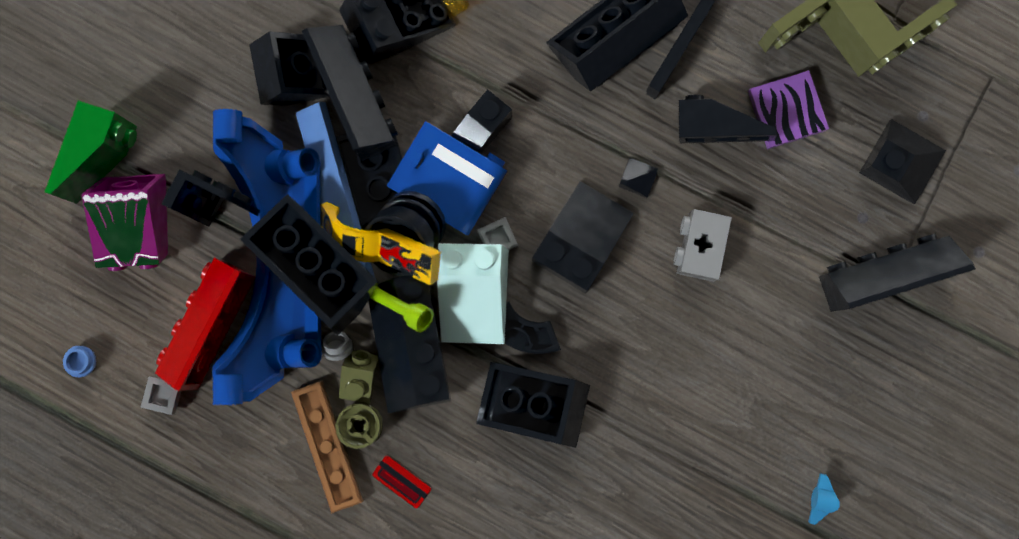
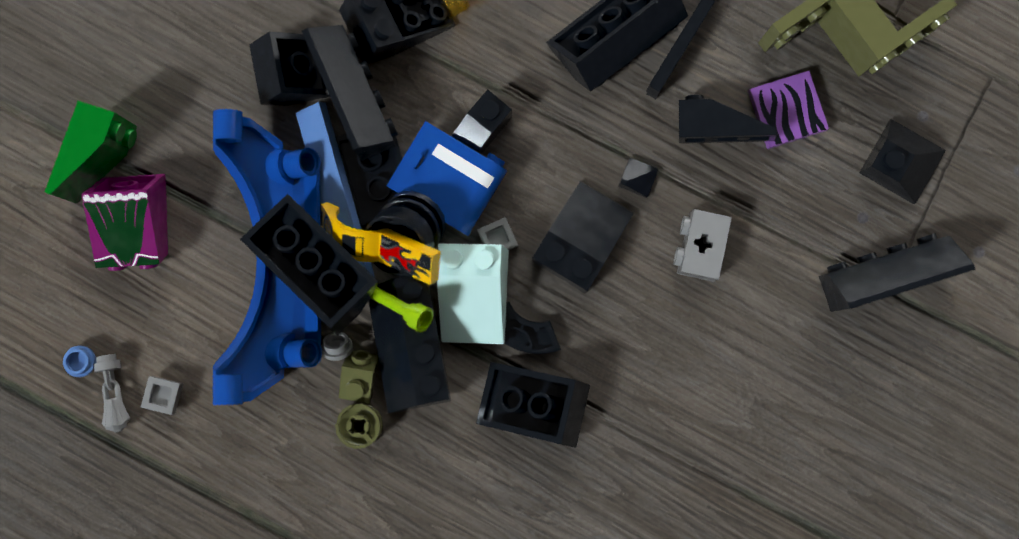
red slope [155,258,256,391] -> none
black bracket [161,169,261,227] -> none
medium nougat tile [291,381,363,513] -> none
sticker [372,455,431,508] -> none
dark azure piece [808,473,840,525] -> none
none -> light grey piece [93,354,130,433]

